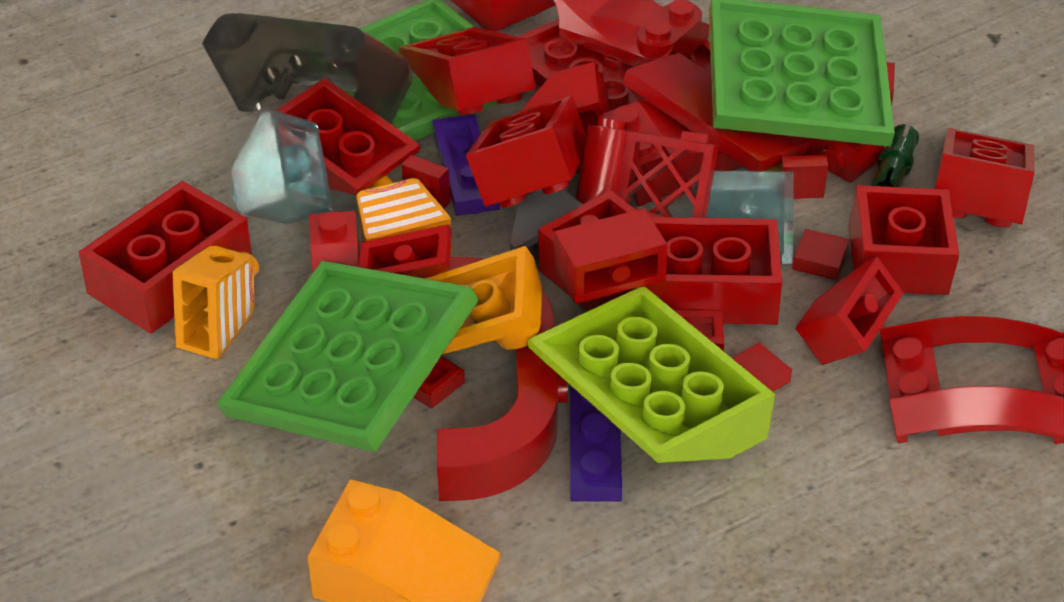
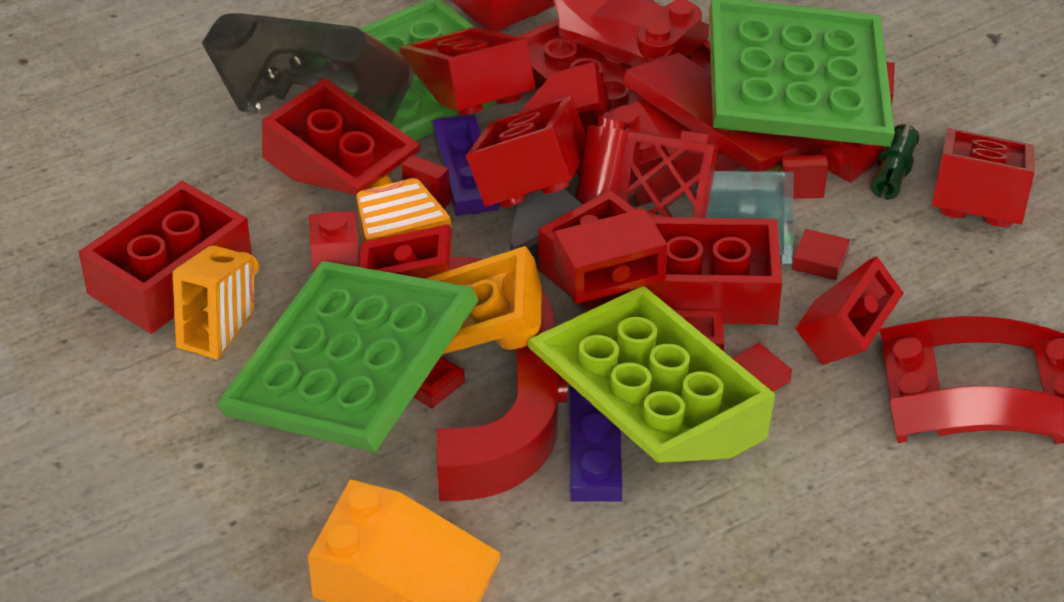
clear light blue slope [231,109,333,225] -> none
red brick [848,185,959,295] -> none

